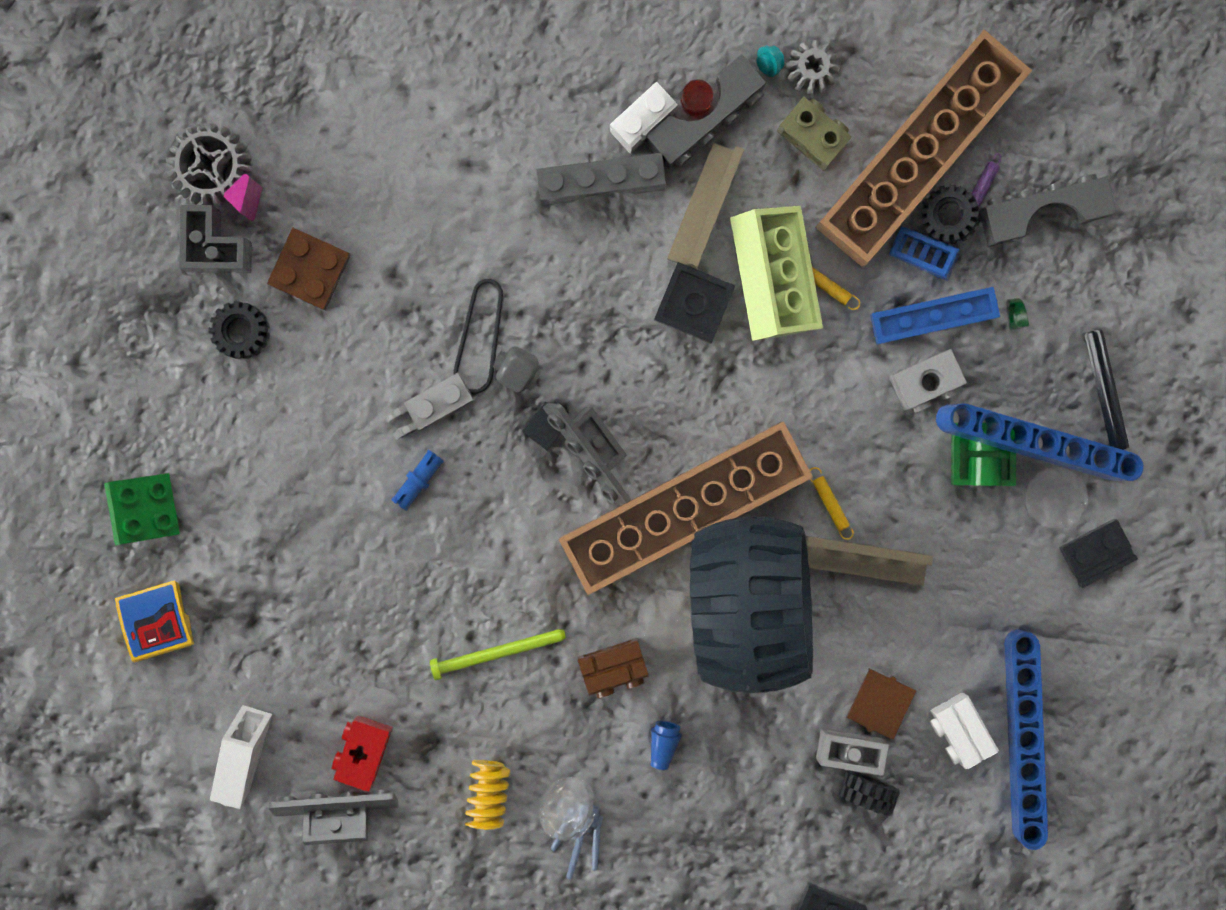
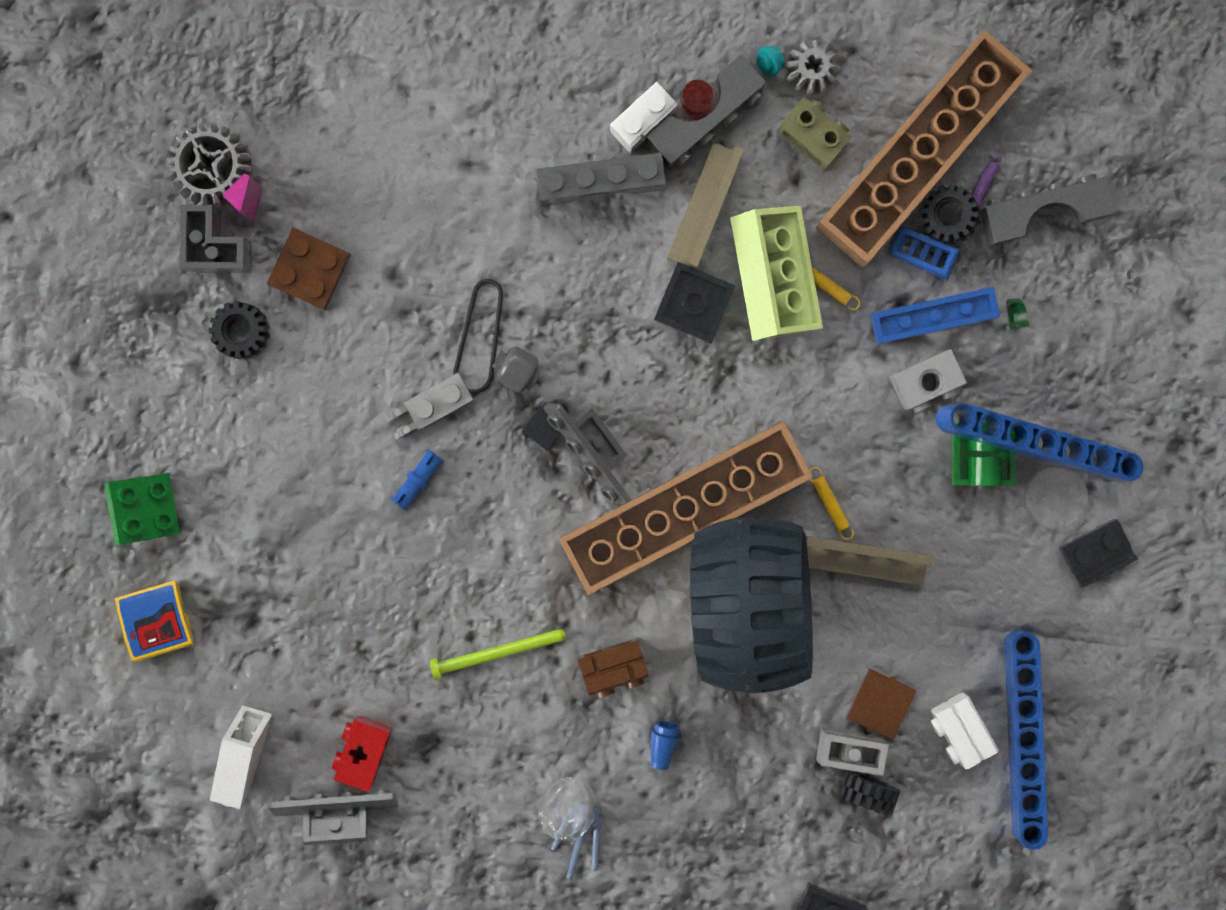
yellow piece [464,760,510,830] -> none
black axle [1085,329,1129,450] -> none

